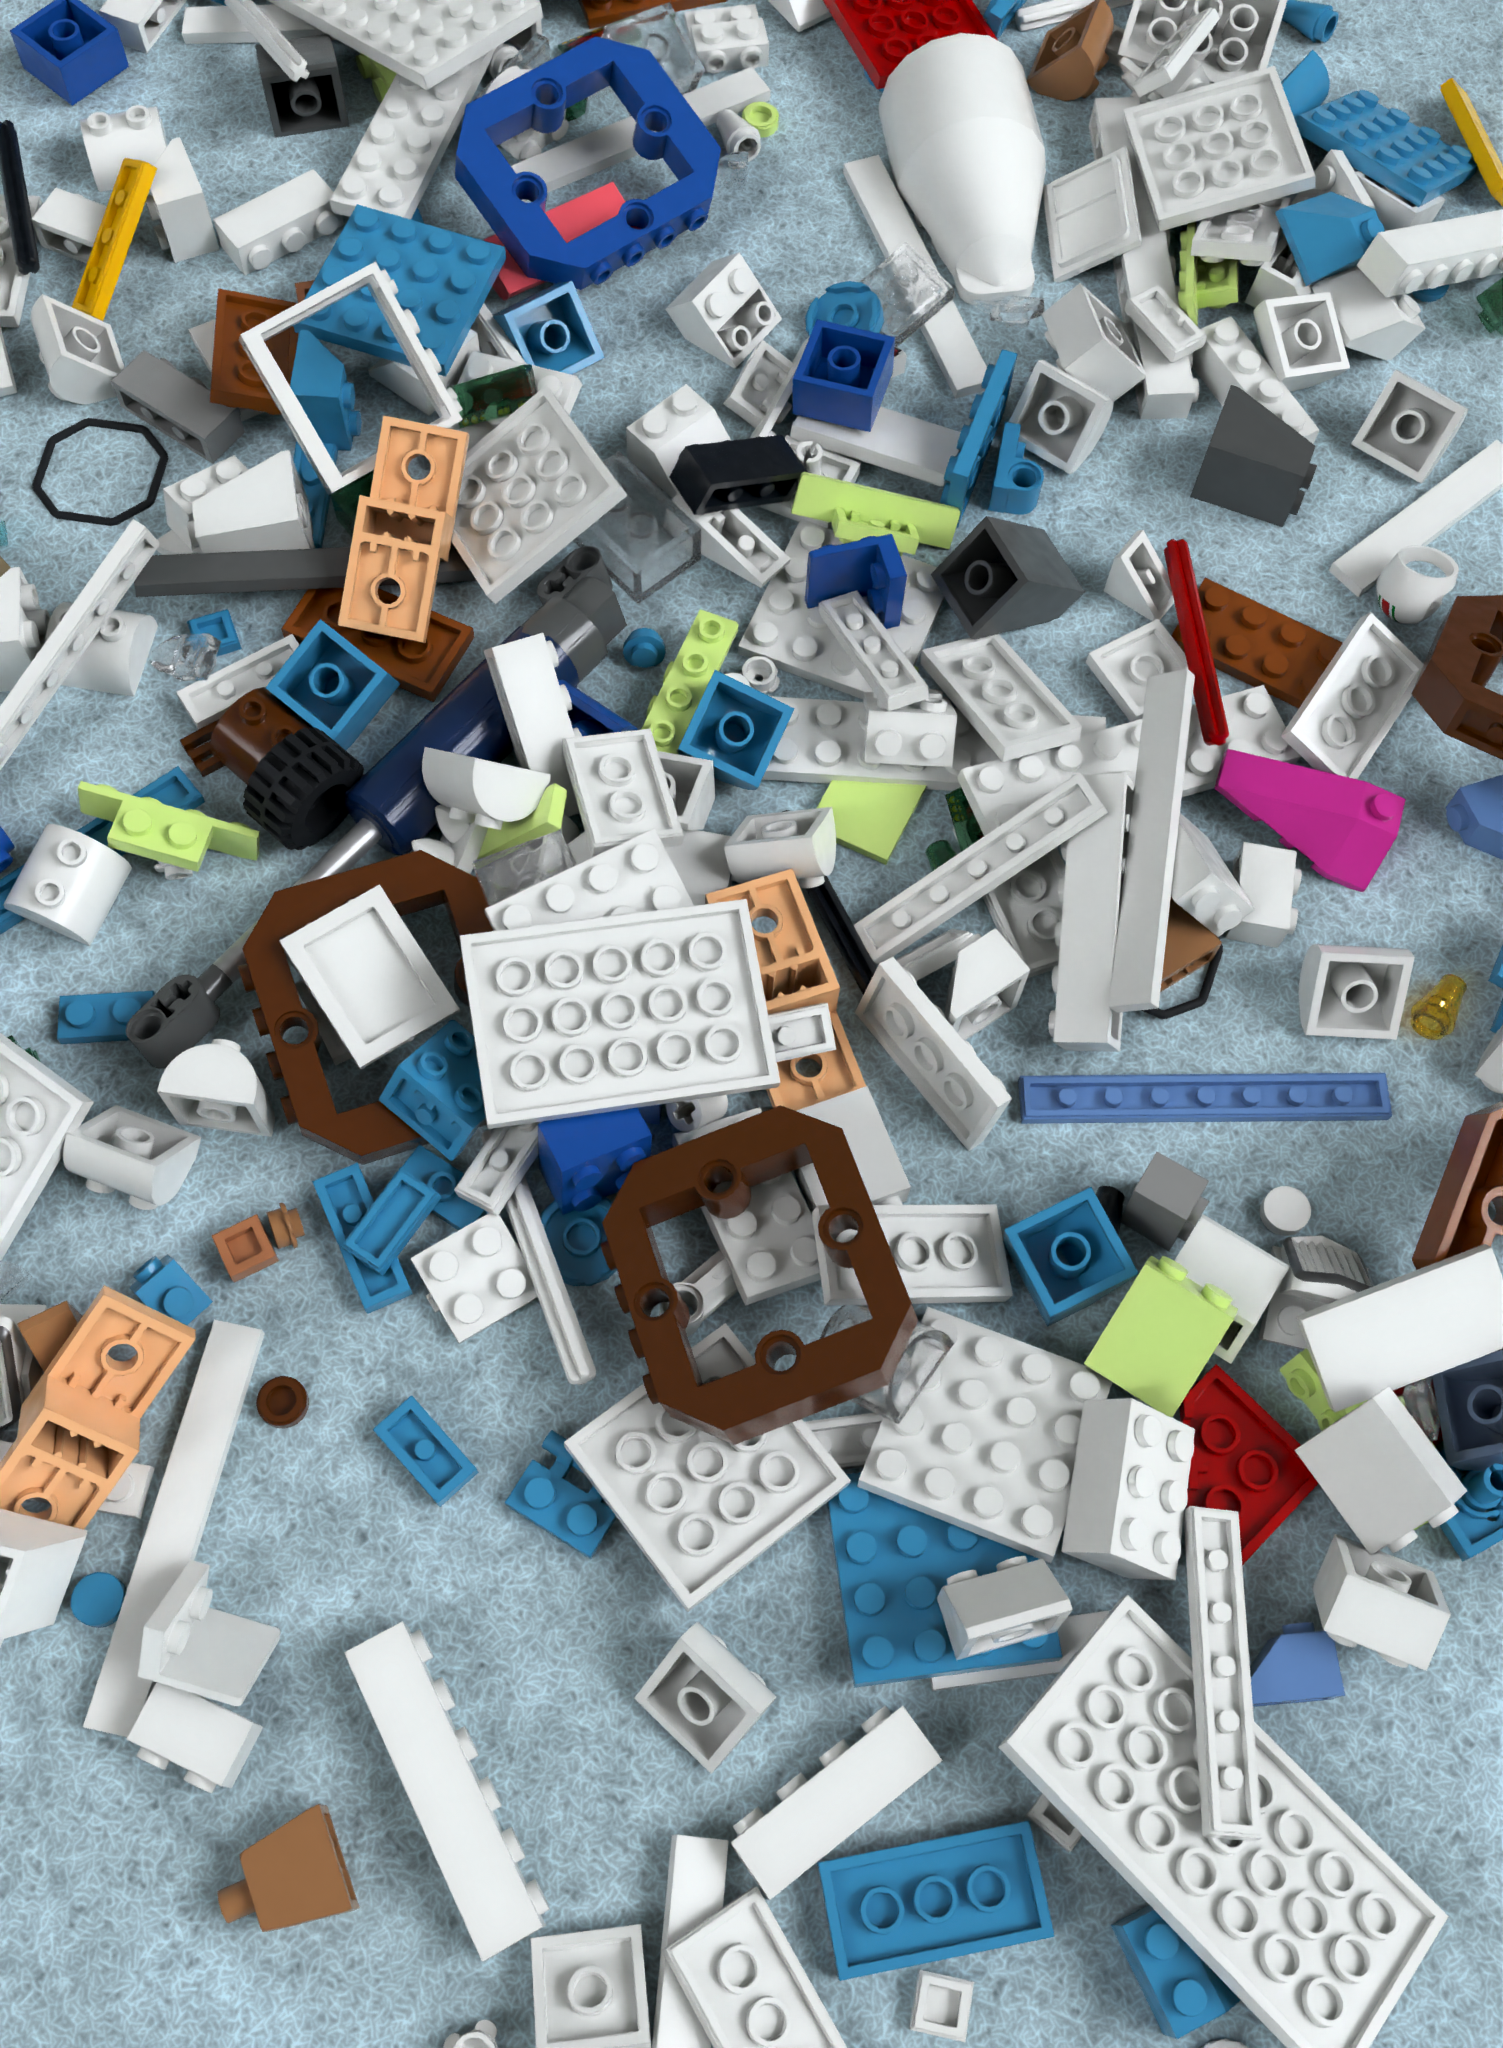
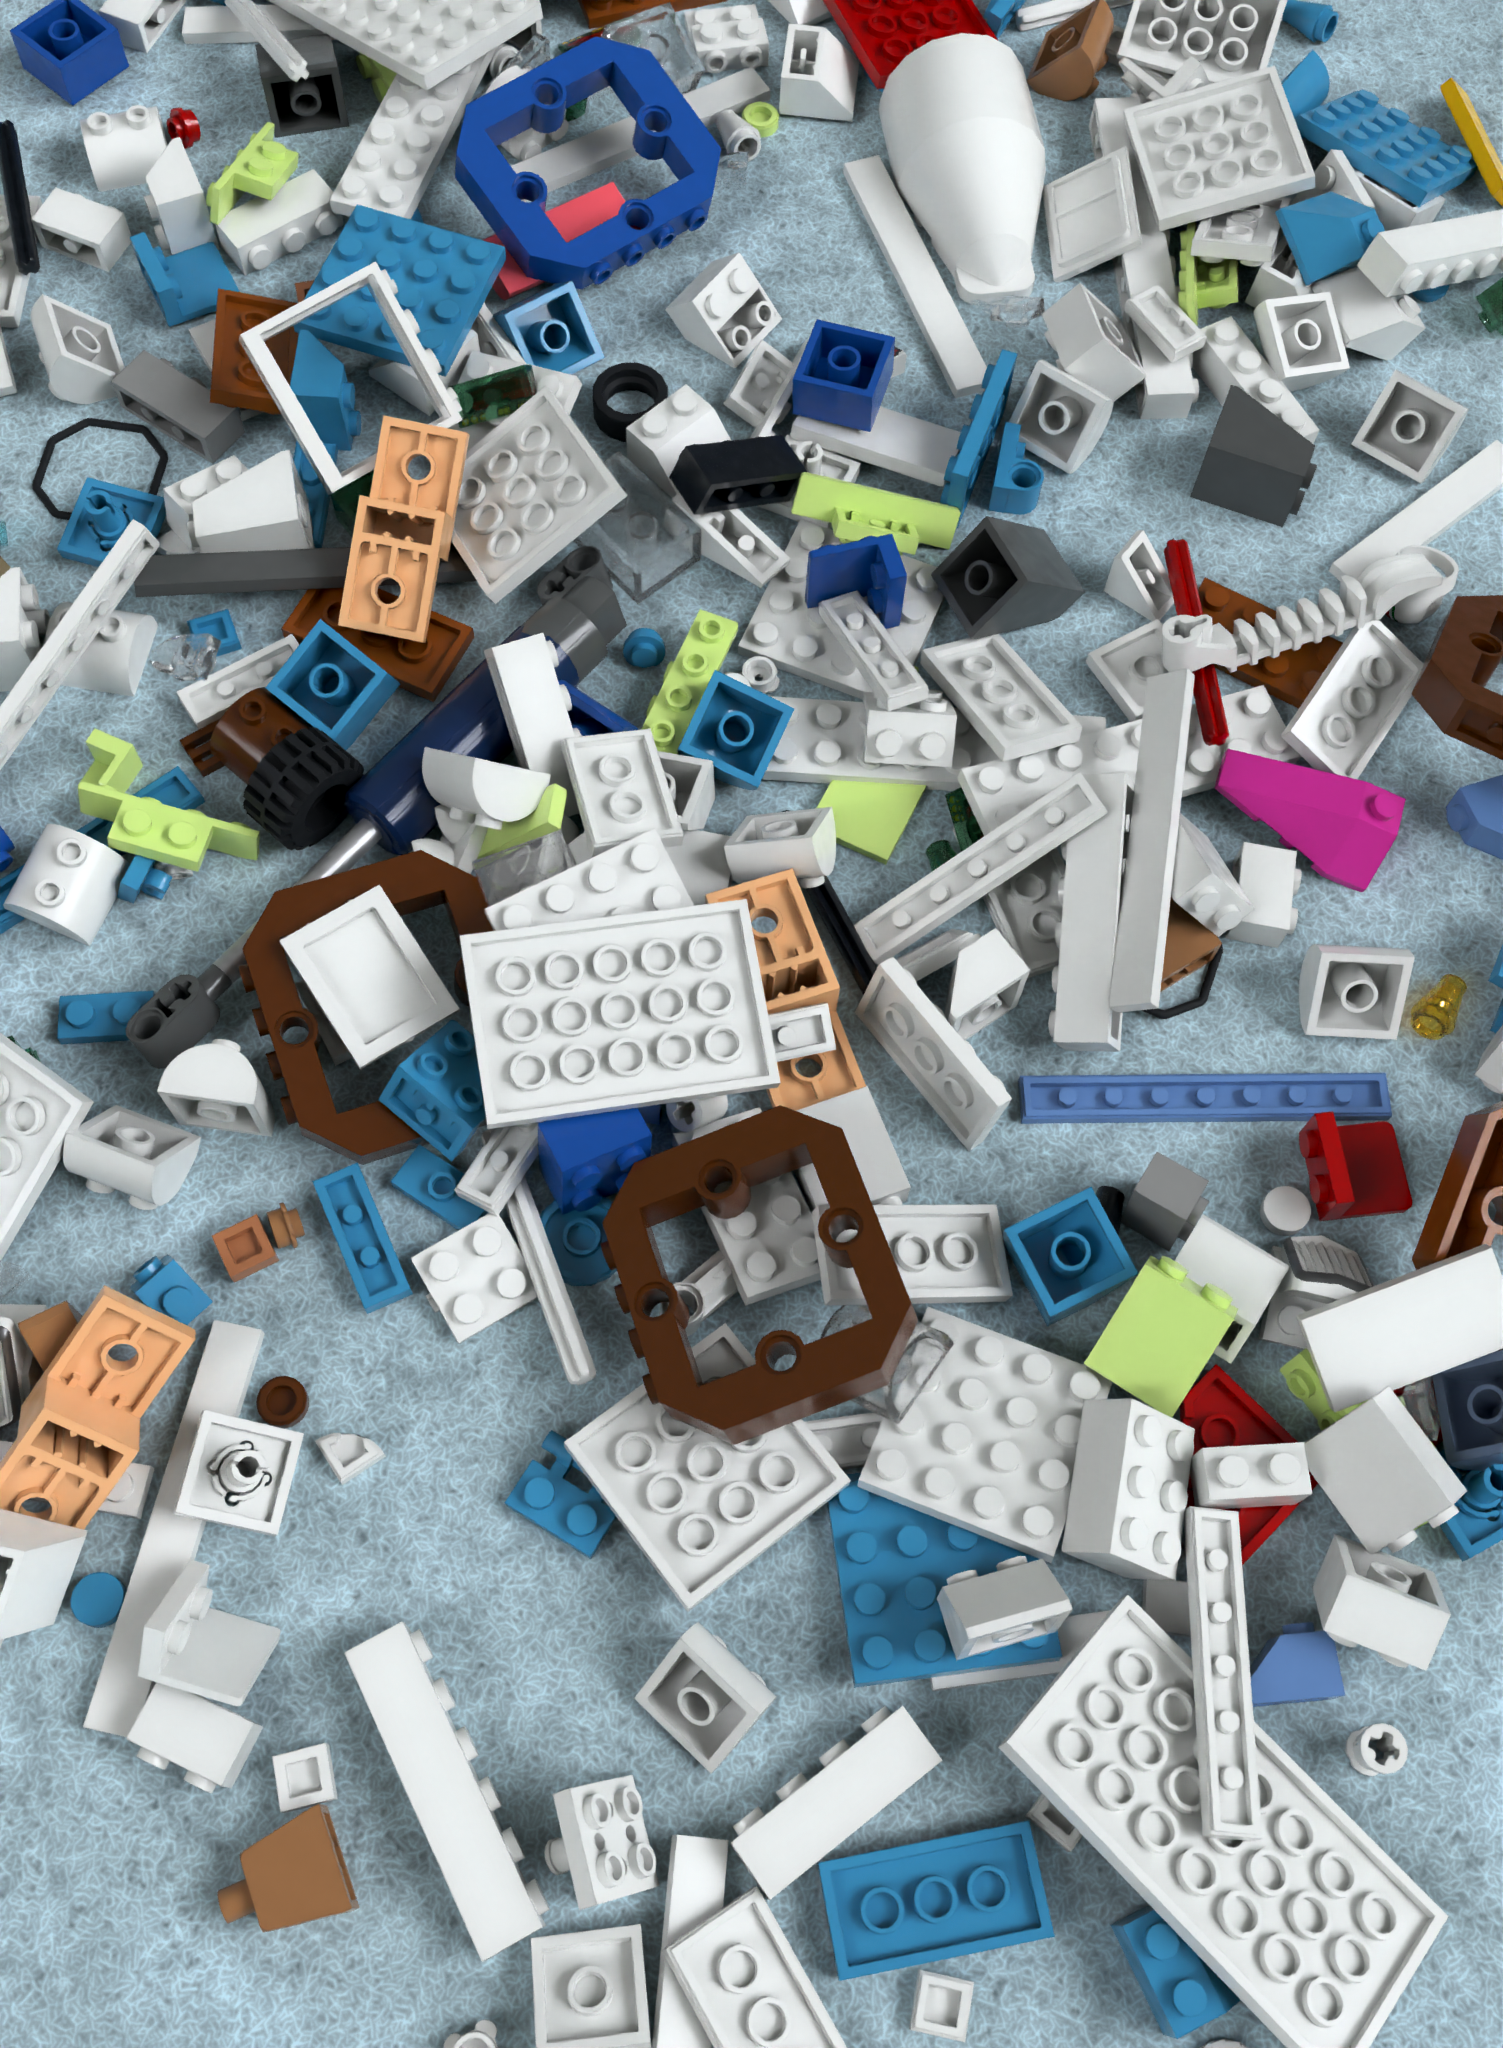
yellow tile [72,158,157,321] -> none
dark azure tile [341,1168,441,1276] -> none
dark azure plate [373,1395,479,1507] -> none
dark azure tile [805,281,884,336] -> none
clear plate [860,242,956,347] -> none
white tile [1133,7,1220,98] -> none
none -> dark azure plate [57,477,166,567]
none -> yellowish green panel [78,728,143,793]
none -> dark azure tile [117,855,172,904]
none -> dark azure bracket [130,232,240,327]
none -> red plate [167,107,201,149]
none -> white plate [173,1410,304,1536]
none -> yellowish green bracket [206,121,299,225]
none -> white plate [272,1743,338,1813]
none -> white tile [315,1433,386,1485]
none -> white plate [544,1775,660,1910]
none -> black tyre [593,363,668,442]
none -> white slope [779,23,859,122]
none -> white tile [1142,1579,1191,1638]
none -> white piece [1162,553,1443,673]
none -> white brick [1190,1442,1313,1509]
none -> red bracket [1299,1111,1412,1221]
none -> white bush [1345,1723,1408,1776]

